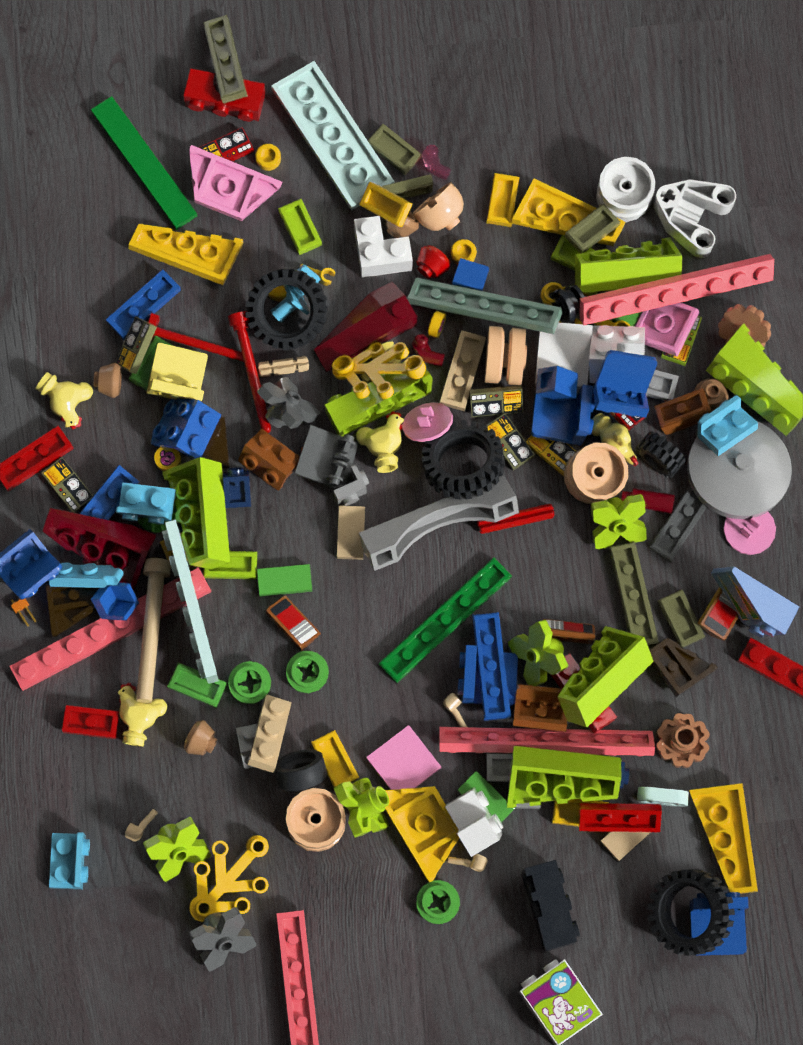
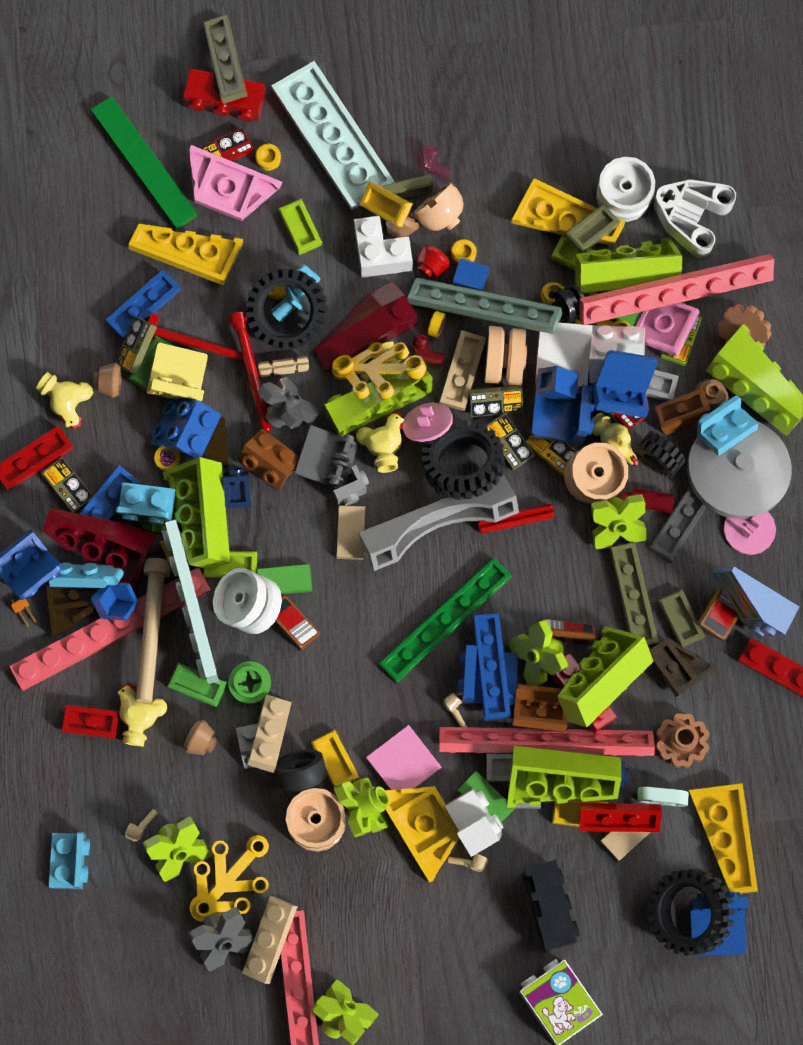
bright green gear [286,651,329,694] -> none
yellow hand [300,264,335,286] -> none
olive tile [368,124,422,175] -> none
bright green gear [416,880,460,924] -> none
yellow tile [487,173,519,227] -> none
none -> white wheel [213,568,282,634]
none -> tan plate [242,896,298,984]
none -> lime plant [311,980,379,1045]

